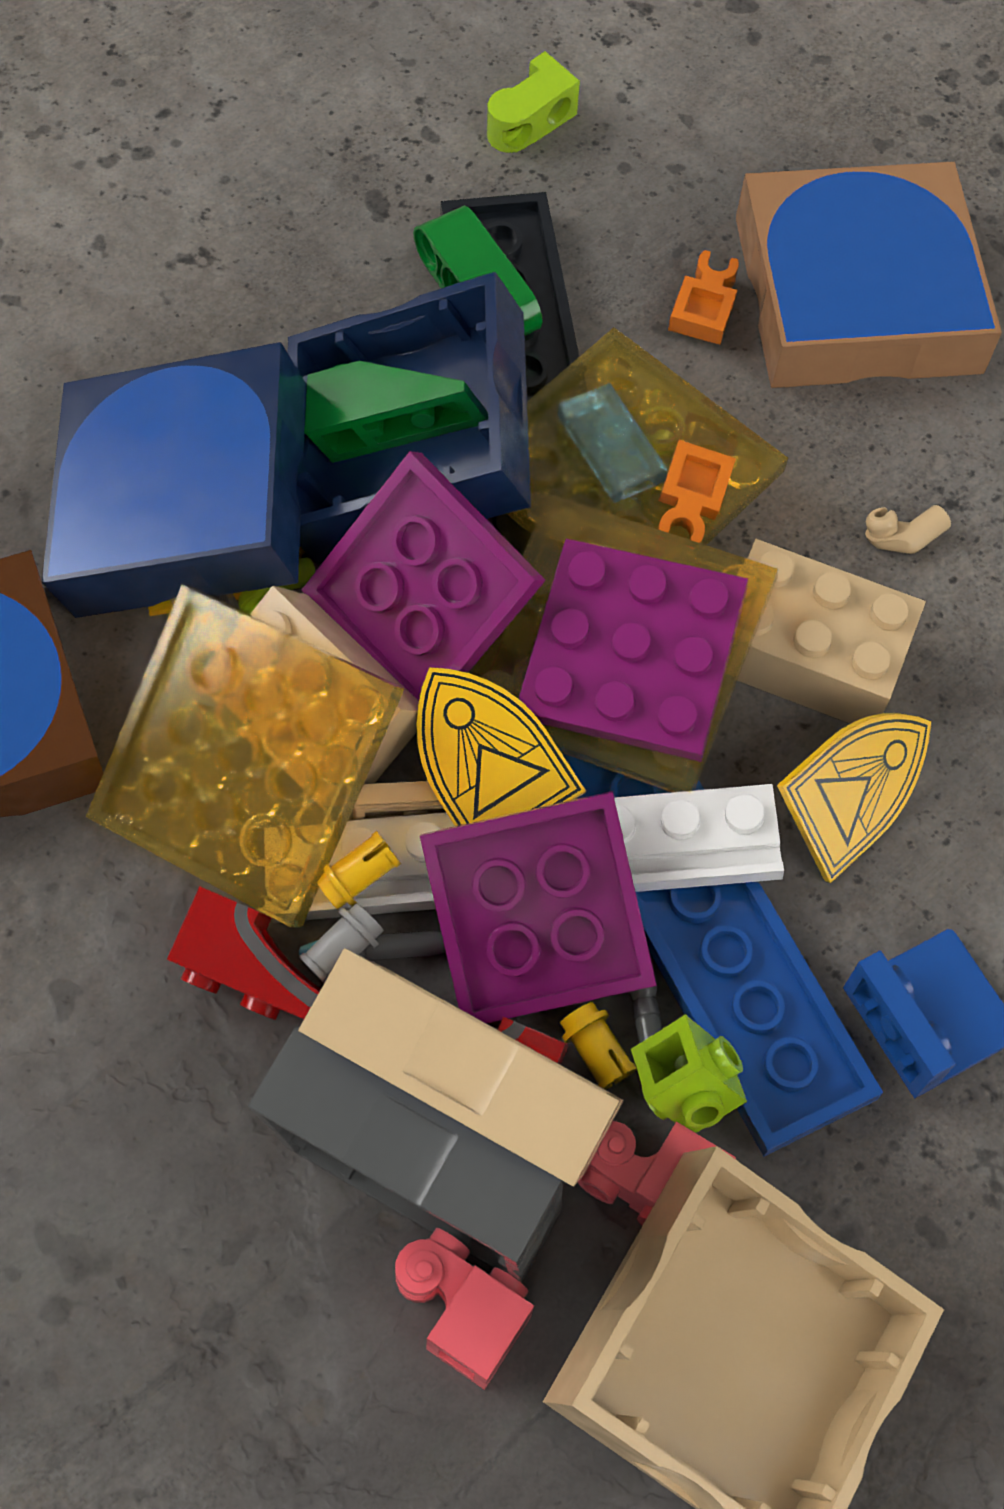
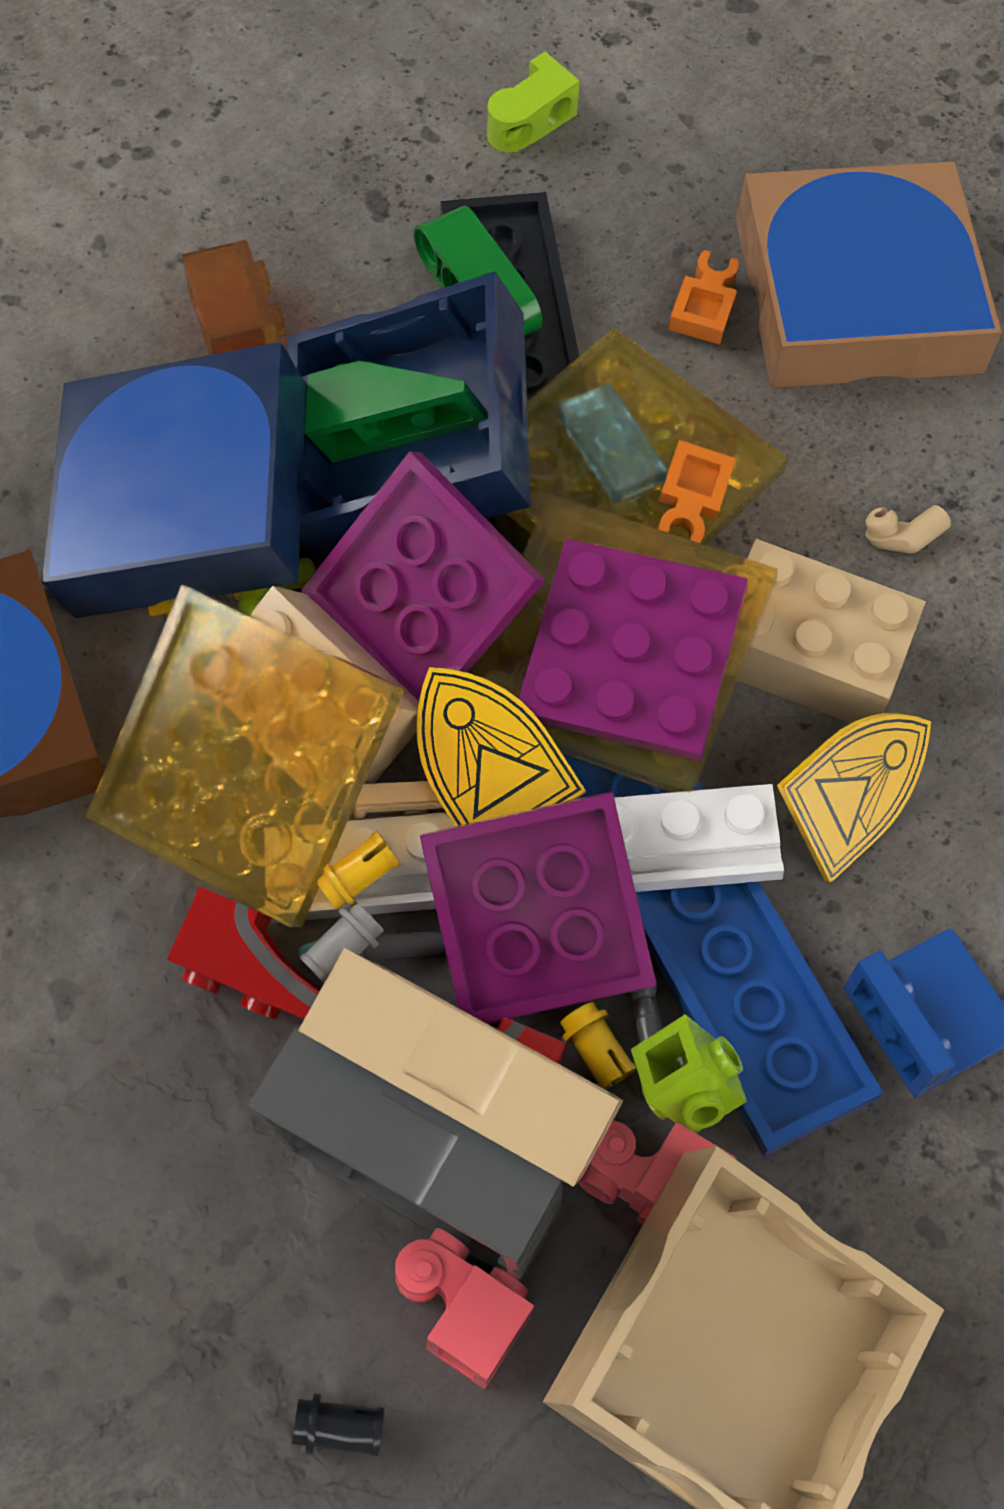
none -> clear orange brick [182,240,286,355]
none -> black pin [292,1393,385,1456]

